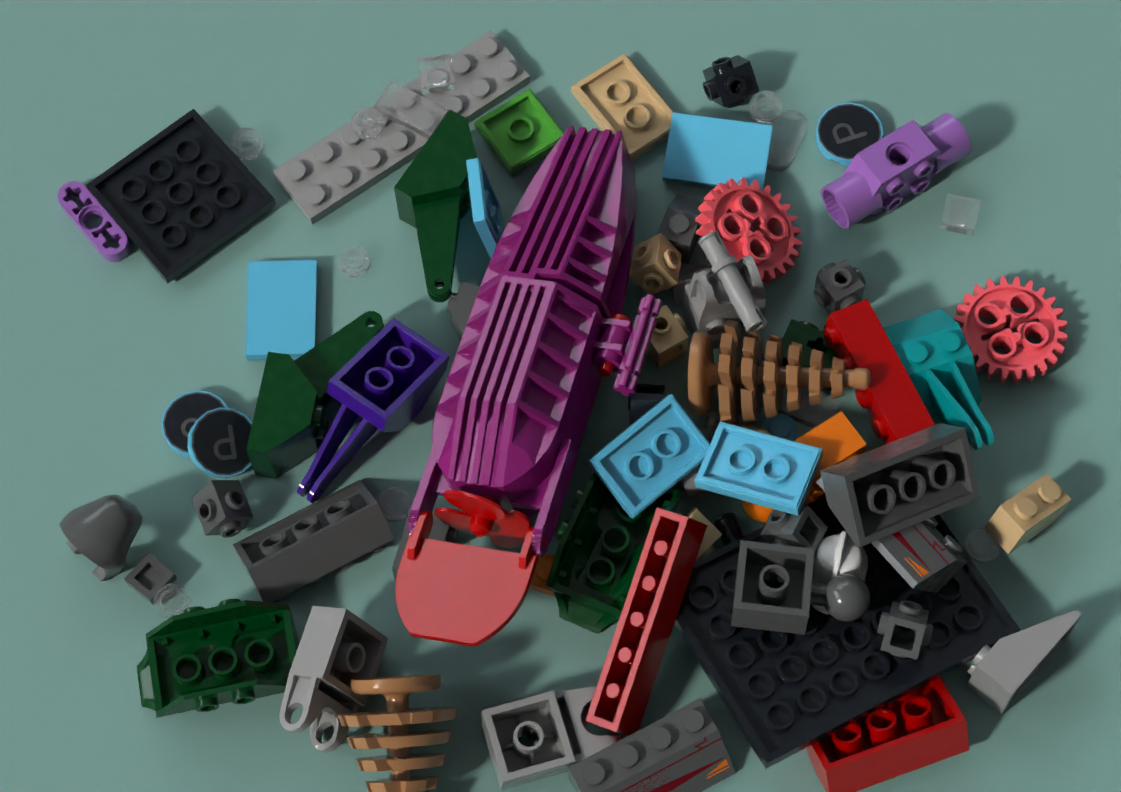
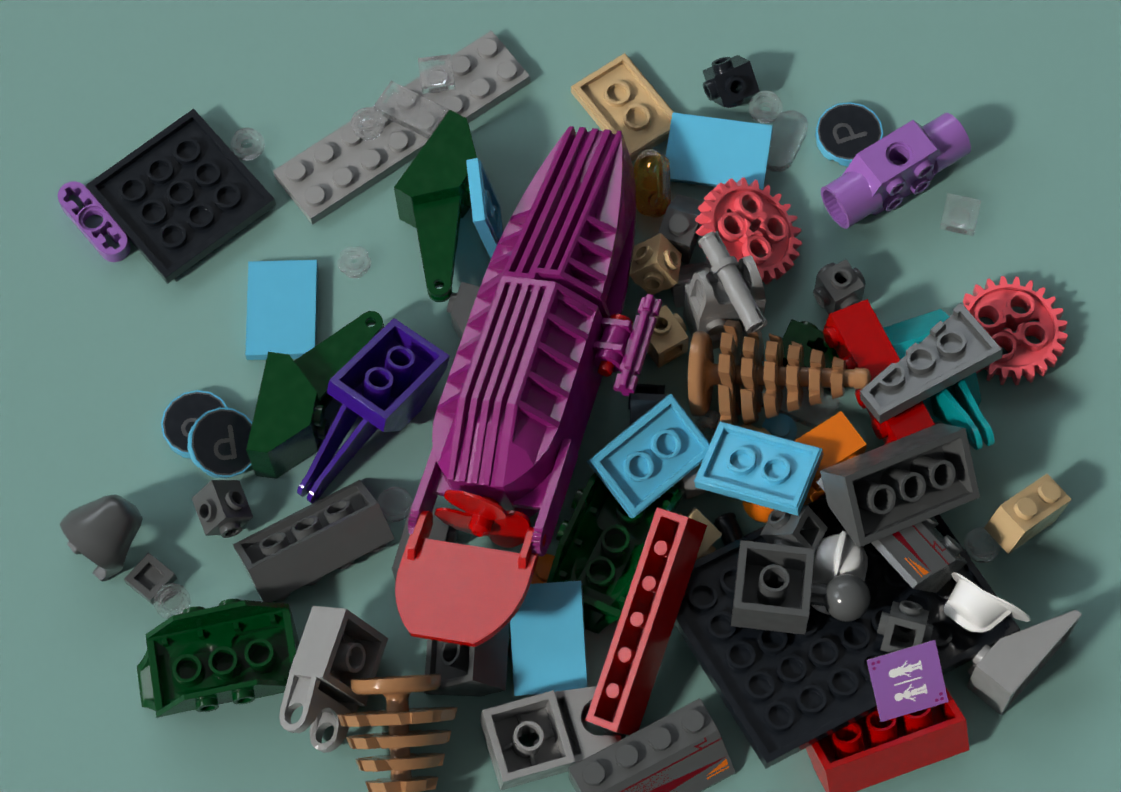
bright green plate [474,89,564,176] -> none
none -> dark grey slope [424,623,509,697]
none -> medium azure tile [510,581,588,696]
none -> clear orange plate [634,149,671,218]
none -> dark grey wing [860,303,1002,424]
none -> medium lavender sticker [867,640,948,722]
none -> white piece [944,572,1031,633]

